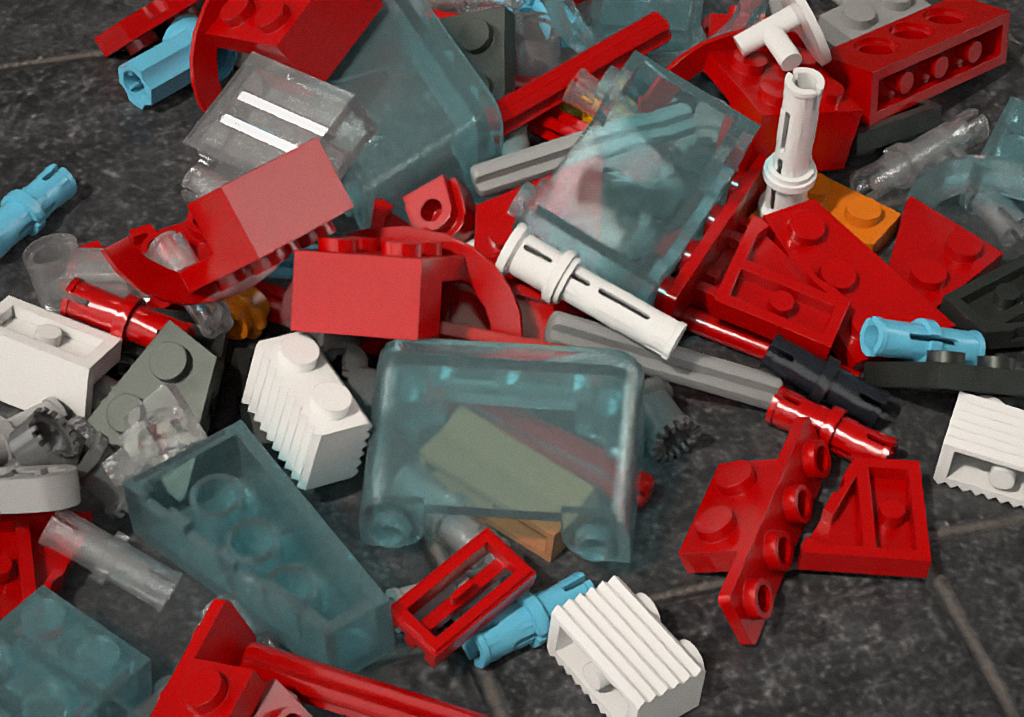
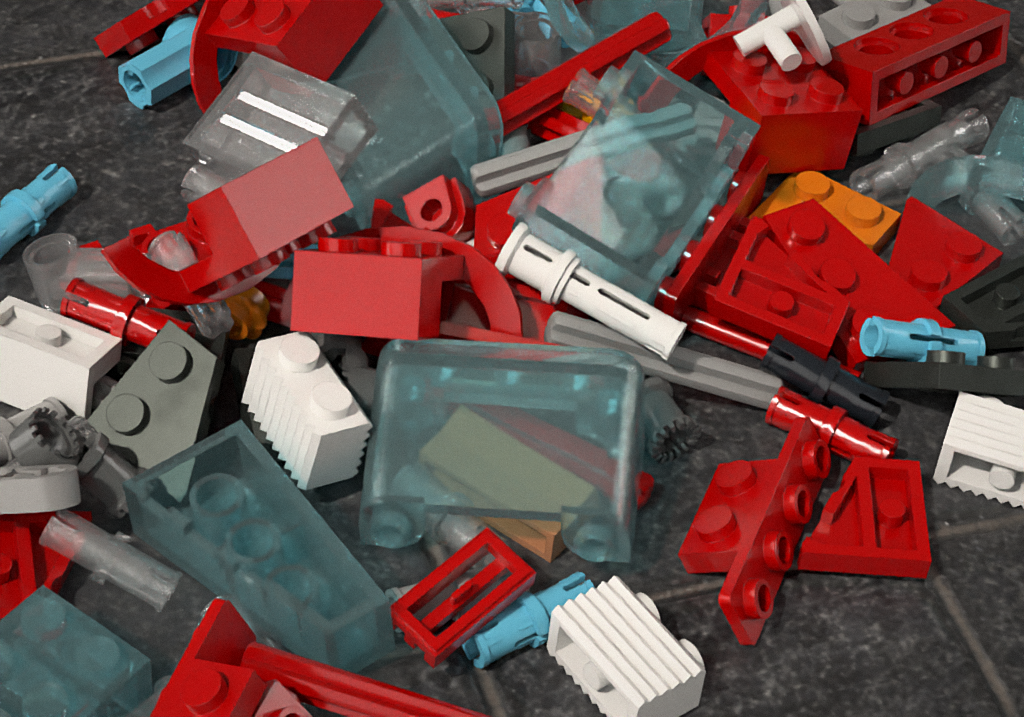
clear bracket [101,383,208,487] -> none
white pin [757,67,825,219] -> none

